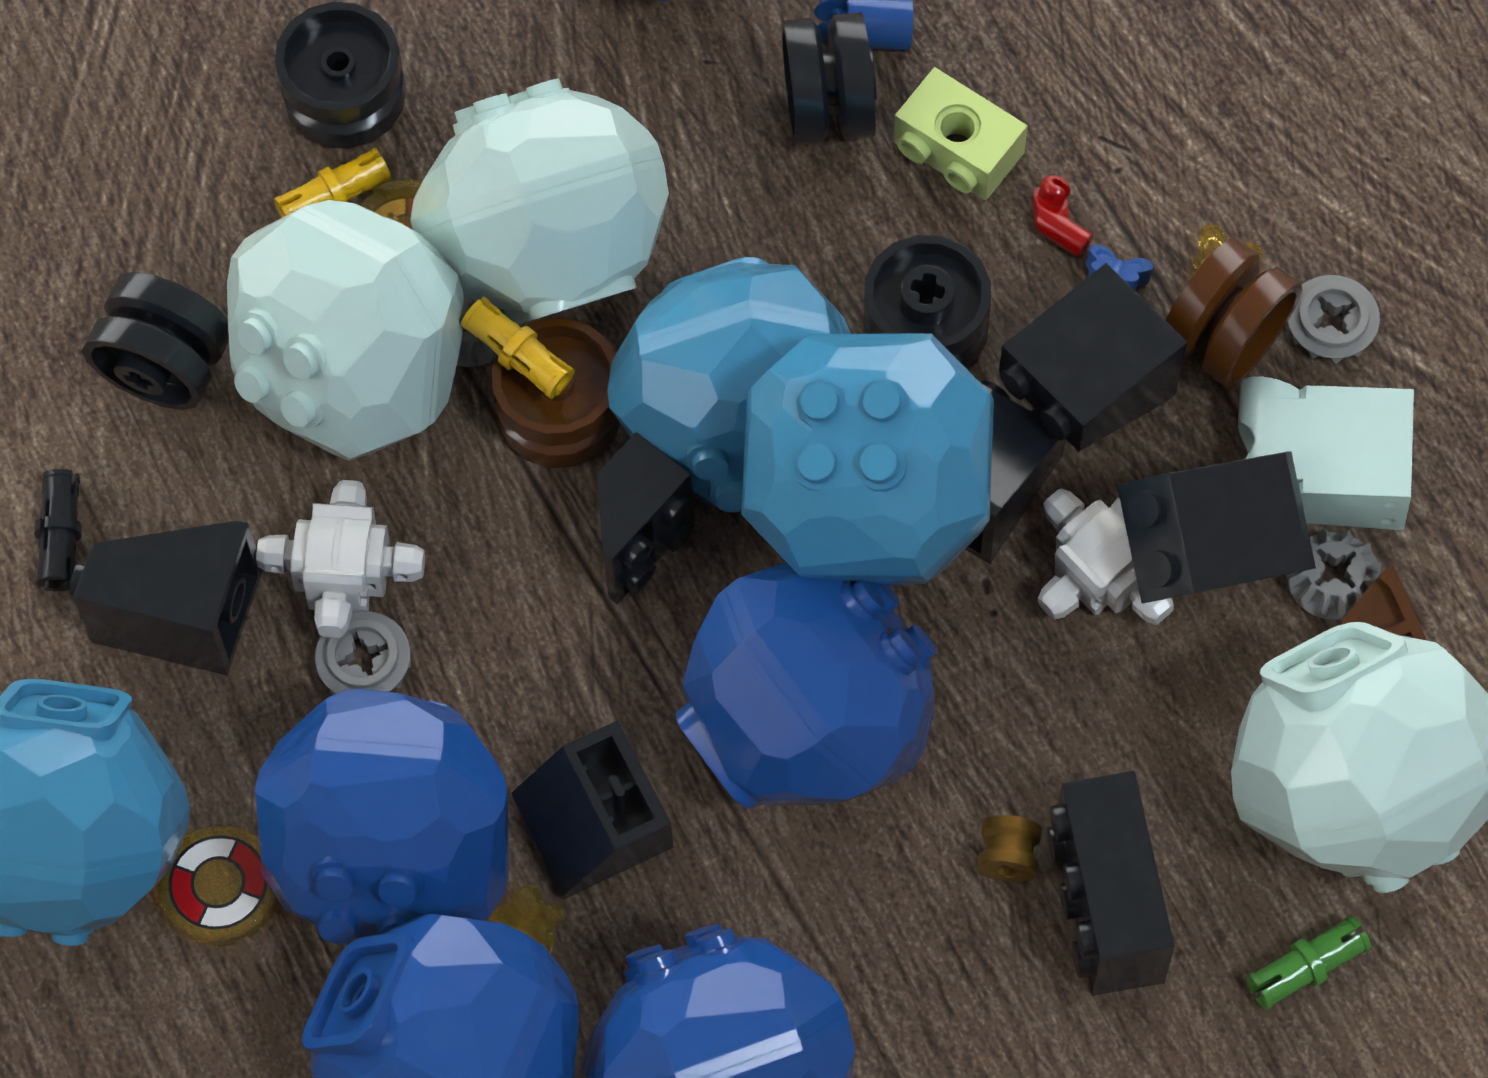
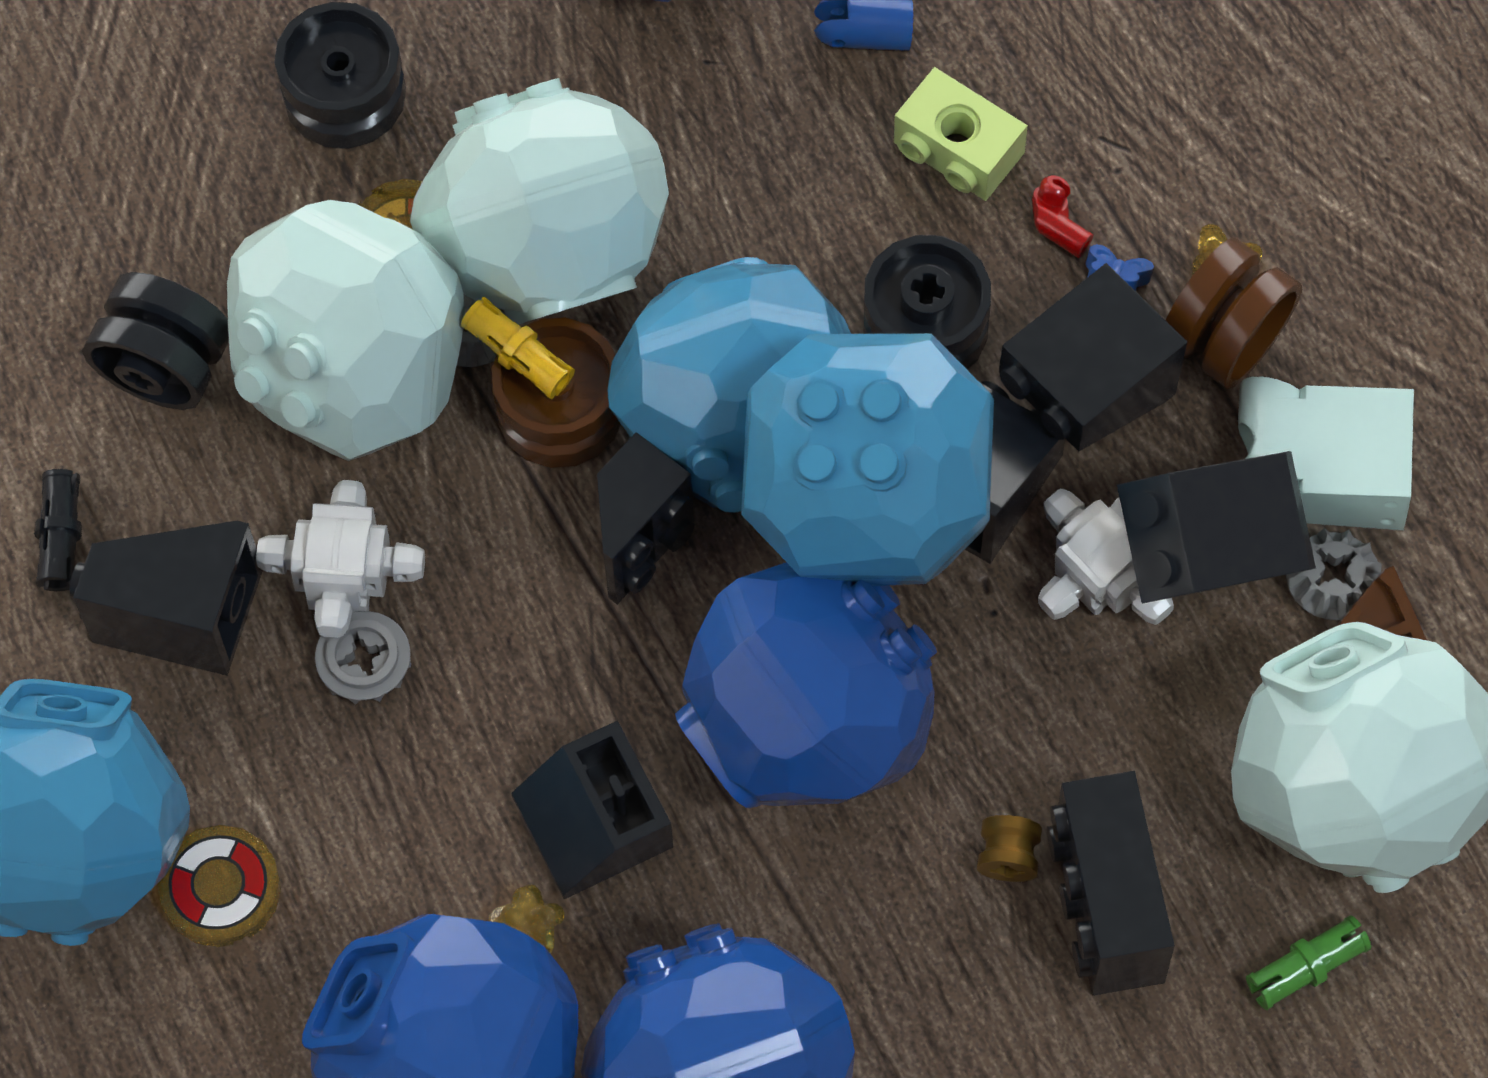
blue rock [255,689,509,944] -> none
yellow pin [274,147,392,218] -> none
black wheel [781,12,877,146] -> none
light grey gear [1287,275,1380,364] -> none

